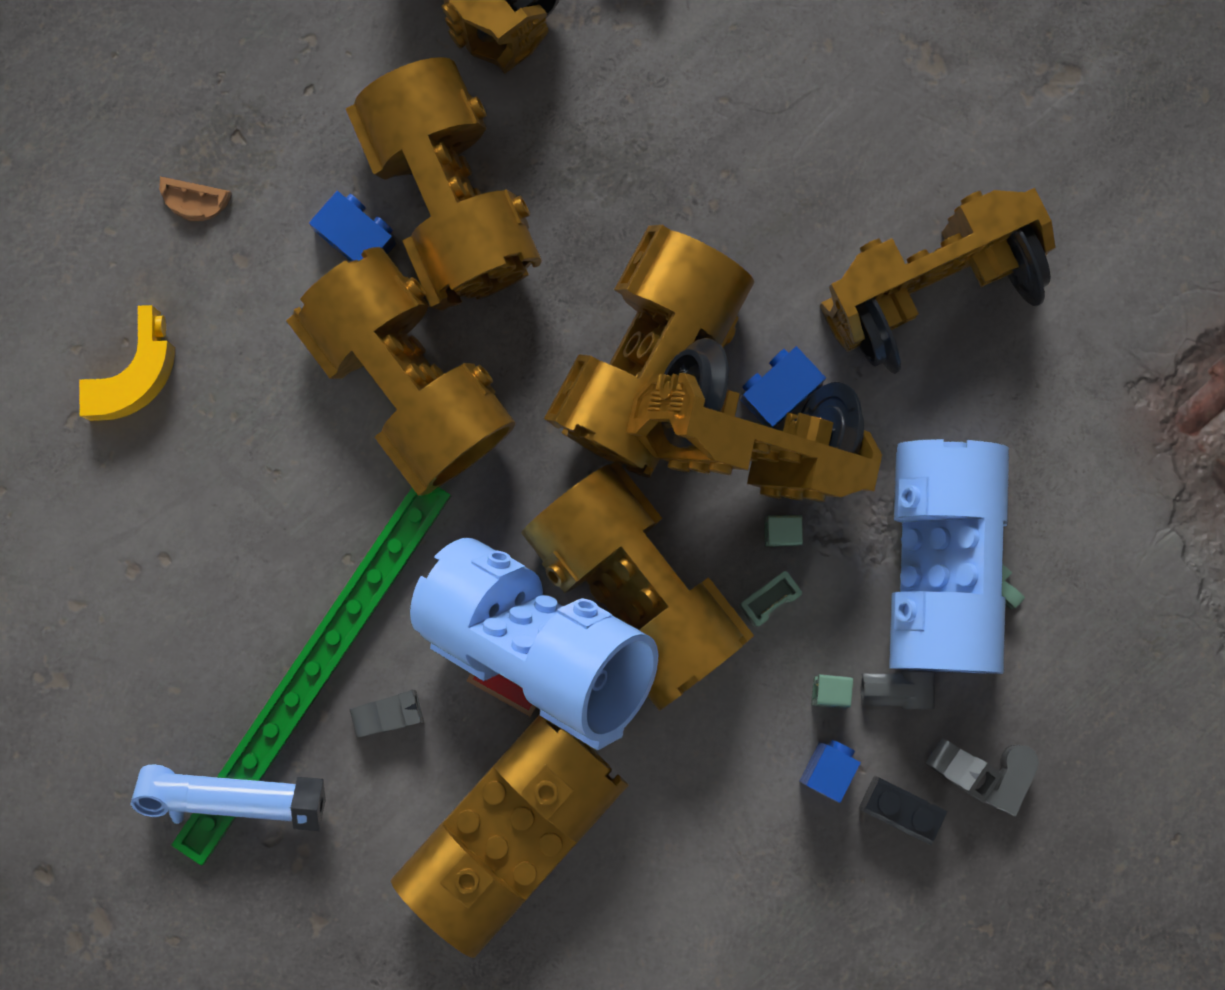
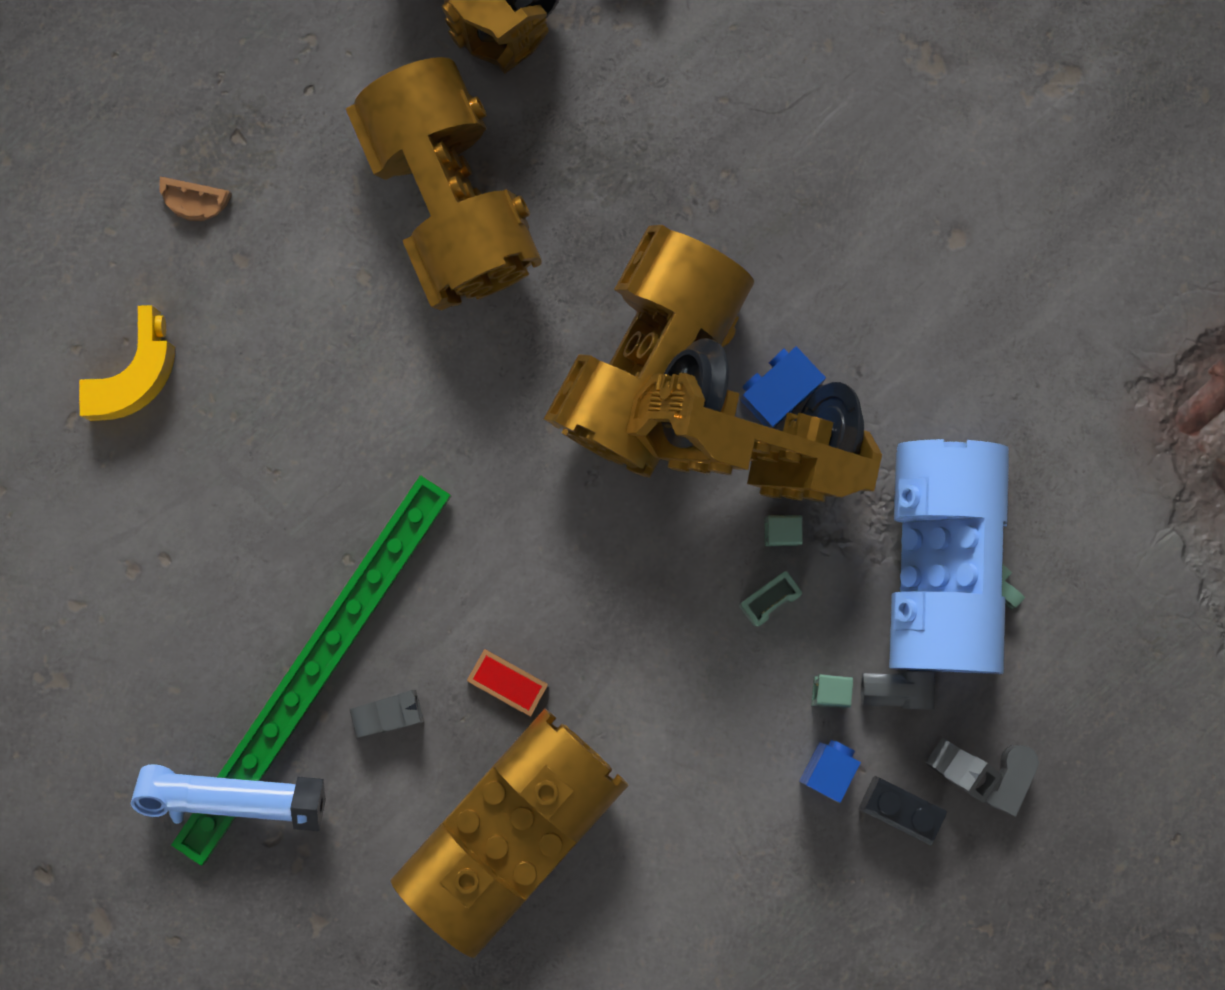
pearl gold cylinder [286,247,516,496] -> none
blue brick [309,191,396,262] -> none
light blue cylinder [410,538,658,750] -> none
pearl gold cylinder [521,461,754,711] -> none
pearl gold piece [820,188,1056,374] -> none

